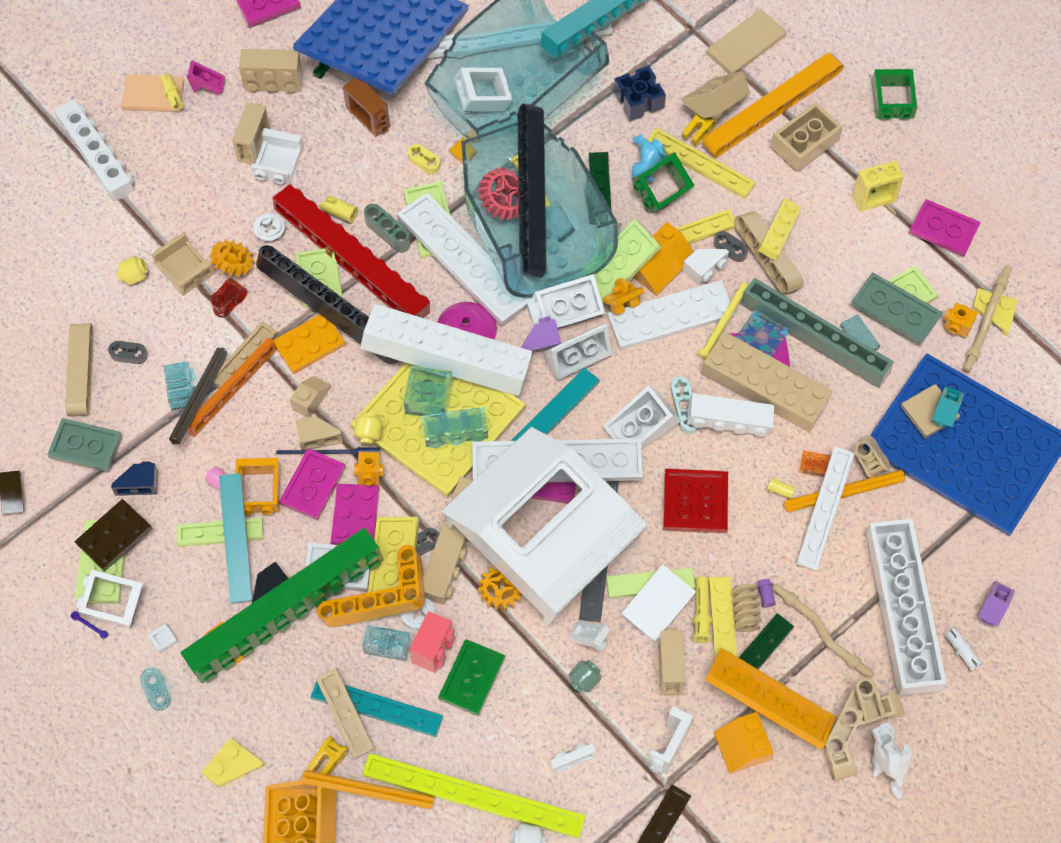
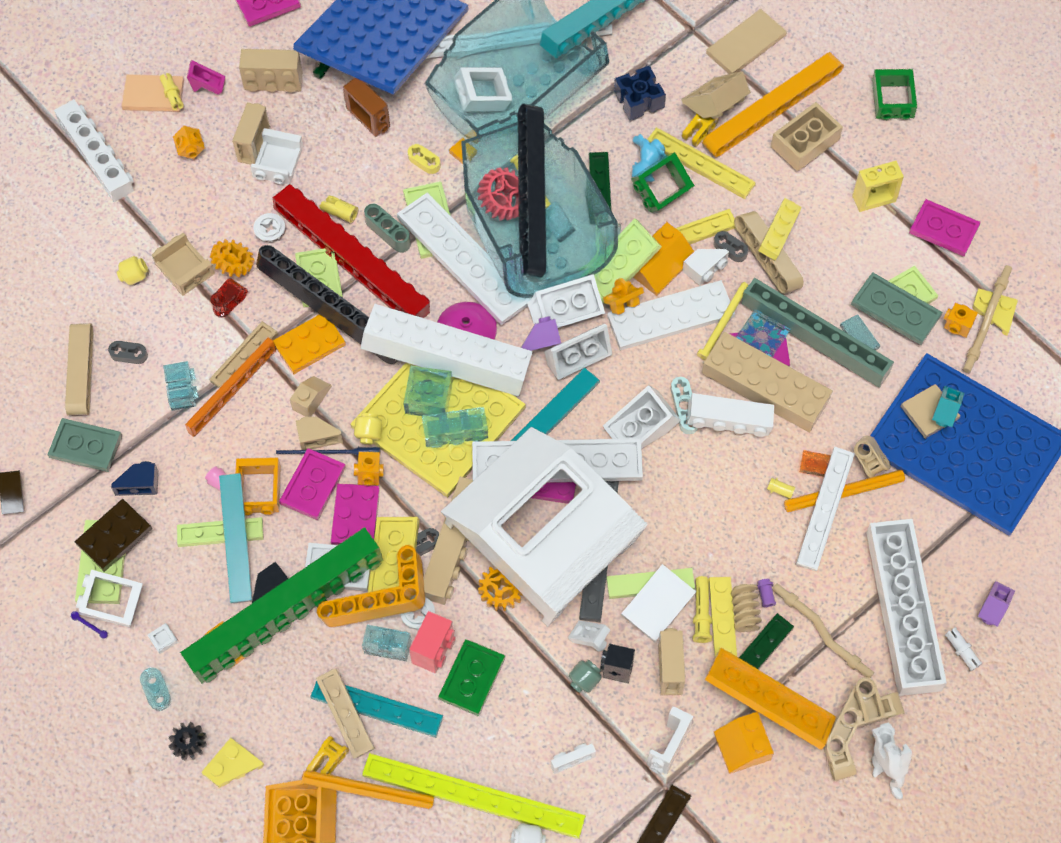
dark brown axle [169,347,227,445] -> none
red plate [663,468,728,533] -> none
none -> black gear [168,722,207,761]
none -> light orange brick [173,125,205,159]
none -> black brick [600,644,635,684]

